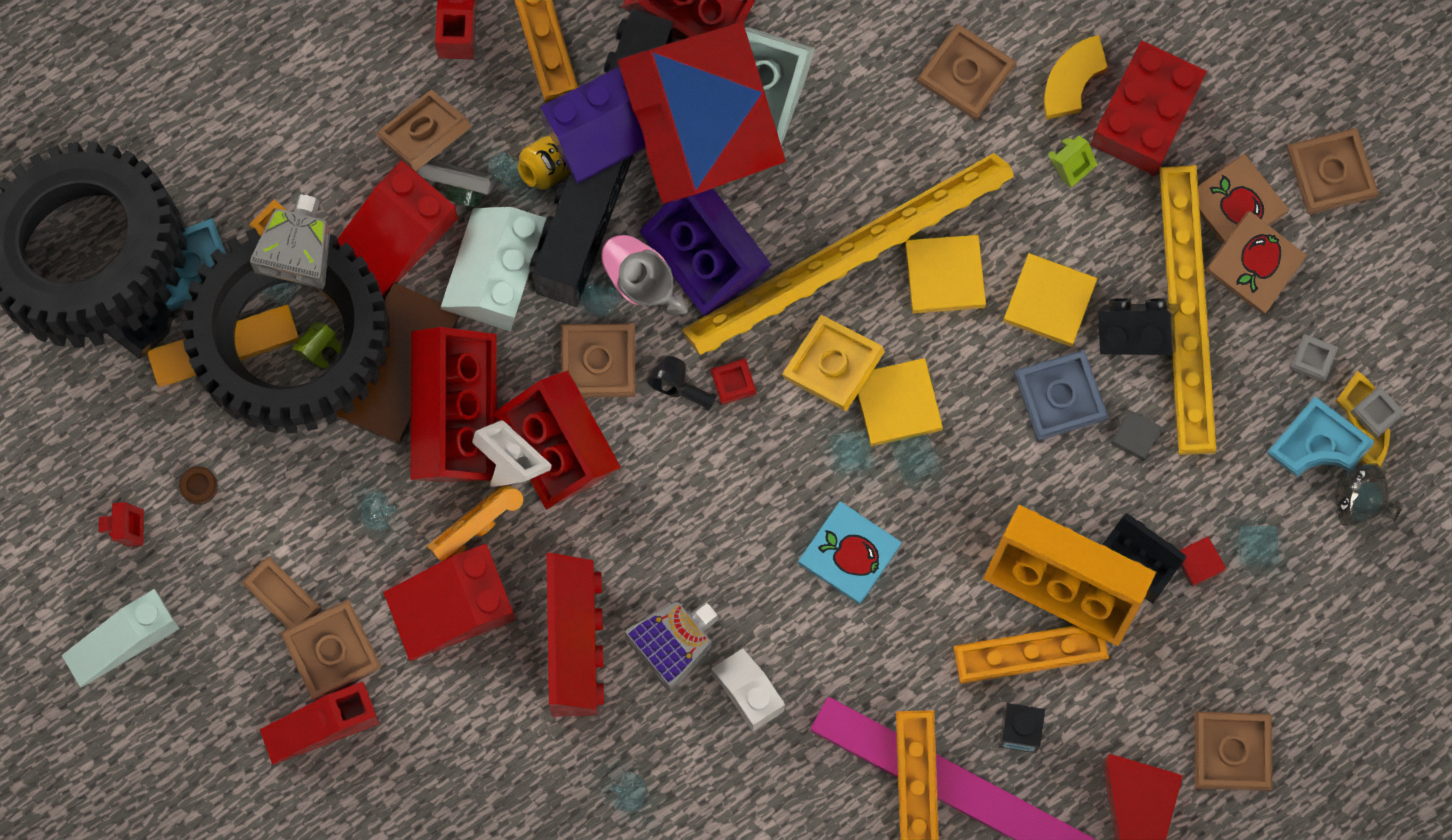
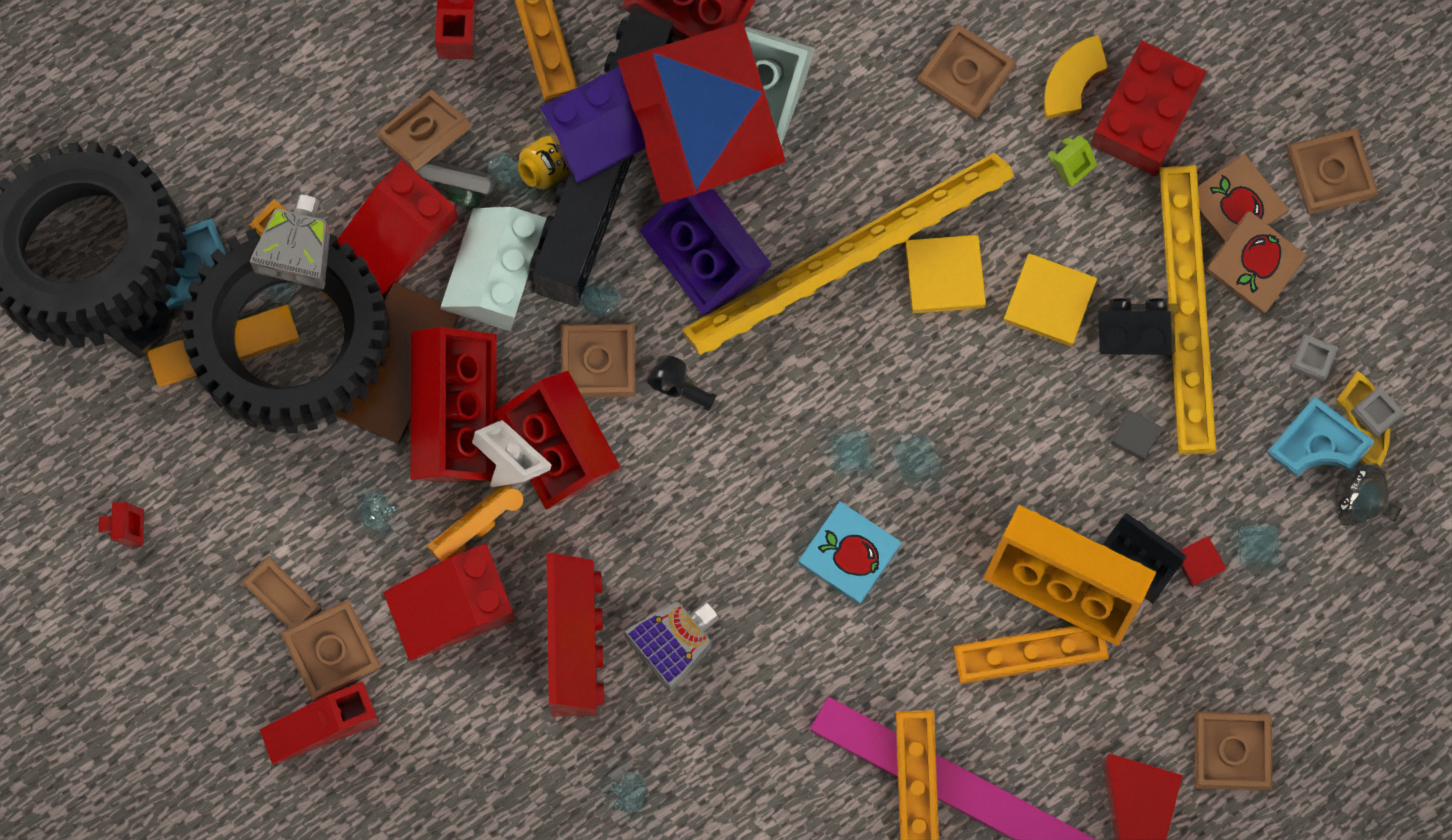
light aqua slope [62,589,180,688] -> none
reddish brown tile [179,466,218,505] -> none
lime tile [291,322,342,368] -> none
light grey hair [601,234,688,315] -> none
red tile [710,358,757,405] -> none
white slope [711,649,785,732] -> none
yellow tile [782,315,885,412] -> none
yellow tile [857,358,943,447] -> none
black brick [999,703,1045,753] -> none
sand blue tile [1014,350,1109,441] -> none

